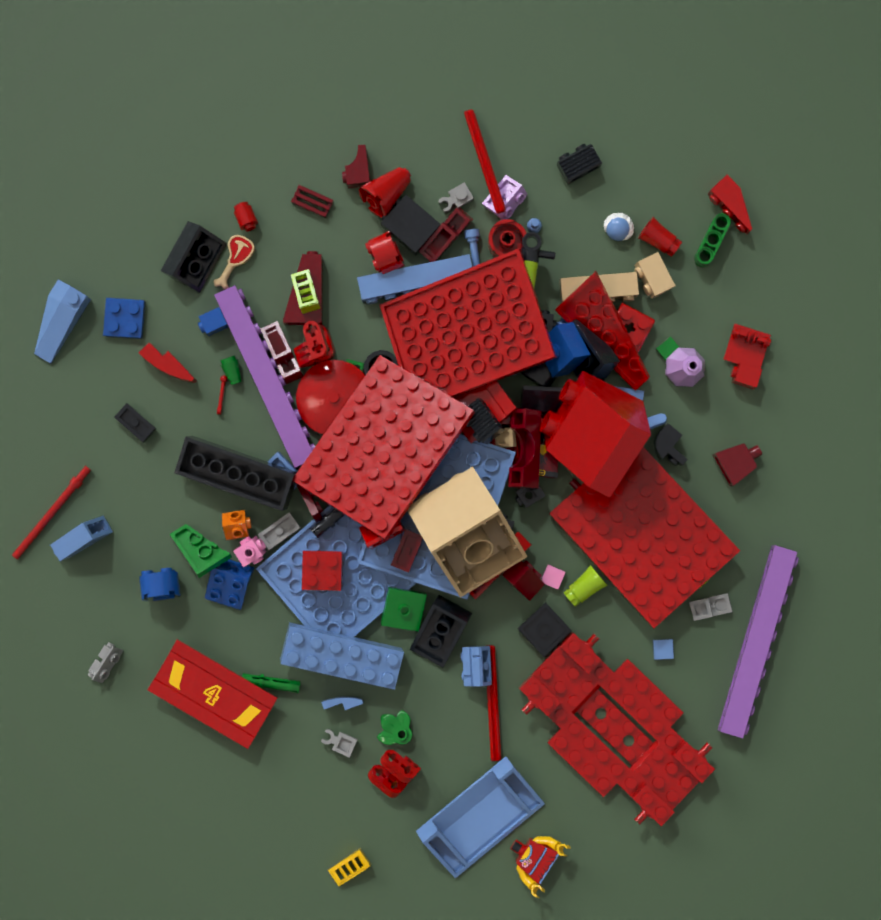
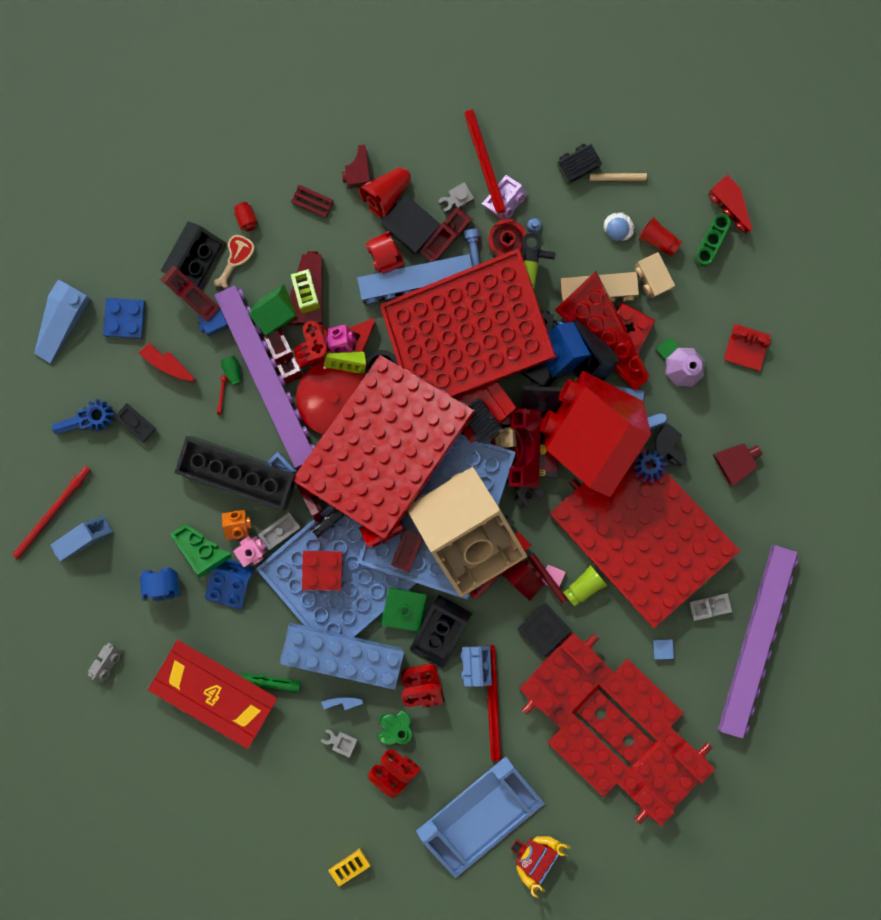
red brick [730,362,762,390] -> none
none -> blue gear [52,399,115,435]
none -> dark red slope [160,266,220,321]
none -> green slope [248,284,297,336]
none -> lime slope [324,352,366,373]
none -> dark pink brick [326,325,355,353]
none -> red slope [349,318,376,352]
none -> red piece [401,664,444,708]
none -> dark red bar [528,553,568,604]
none -> tan bar [589,173,647,181]
none -> blue gear [633,450,667,483]

